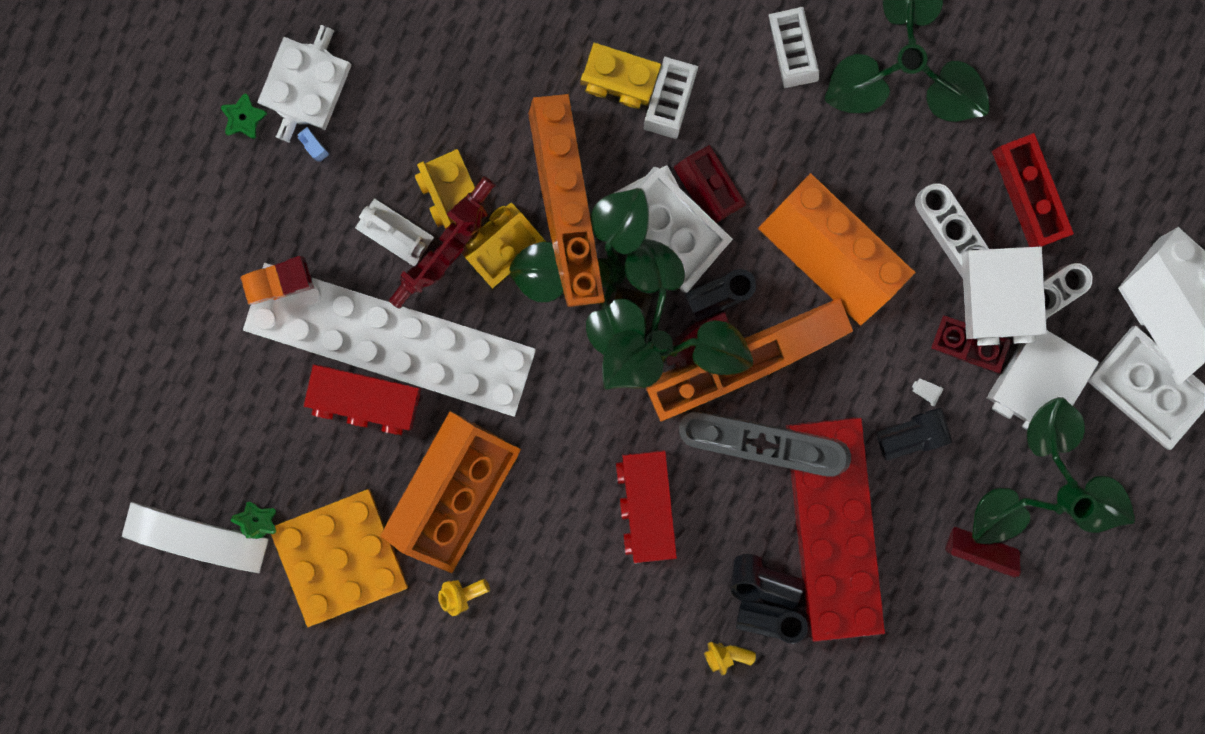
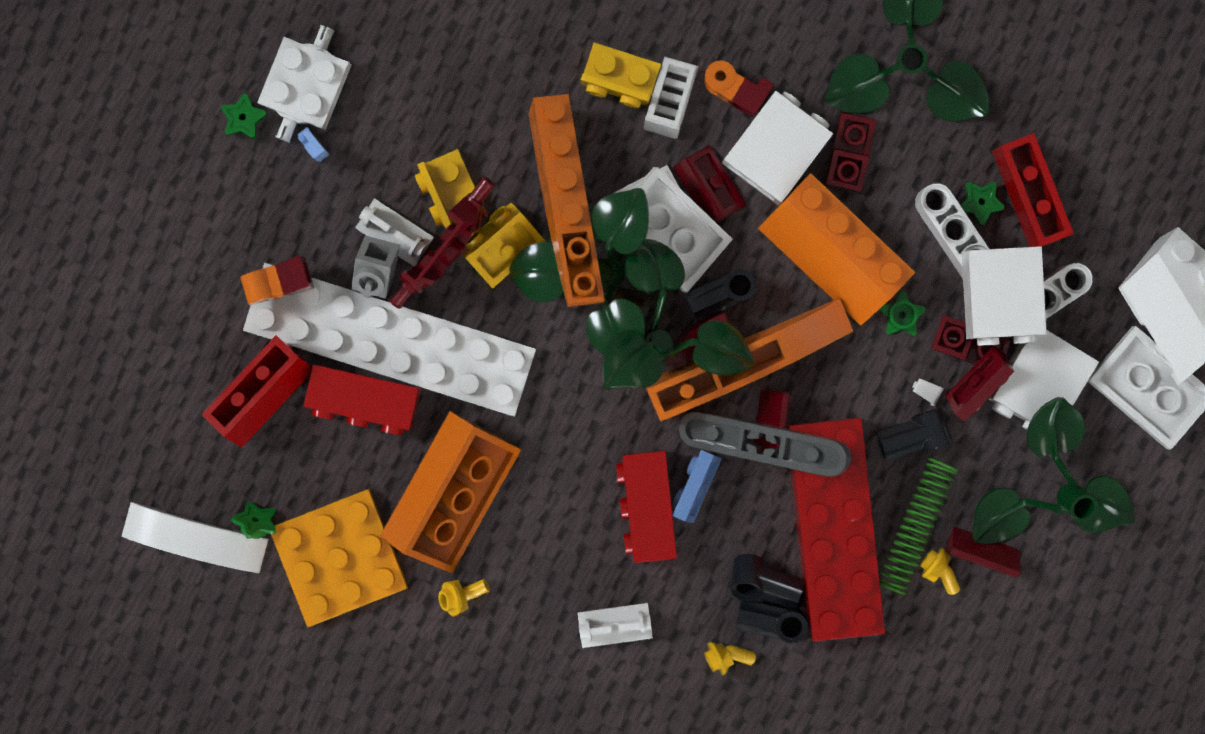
white slope [769,7,819,88] -> none
none -> red brick [201,335,312,448]
none -> light grey brick [351,235,400,299]
none -> white hinge [577,603,653,648]
none -> medium blue plate [673,450,722,523]
none -> leg [704,60,774,119]
none -> white brick [722,91,833,206]
none -> dark red slope [754,390,790,452]
none -> dark red slope [826,112,877,192]
none -> bright green piece [879,458,958,595]
none -> green plate [880,291,925,336]
none -> yellow plate [920,548,960,595]
none -> dark red plate [945,346,1015,421]
none -> green plate [960,181,1005,226]

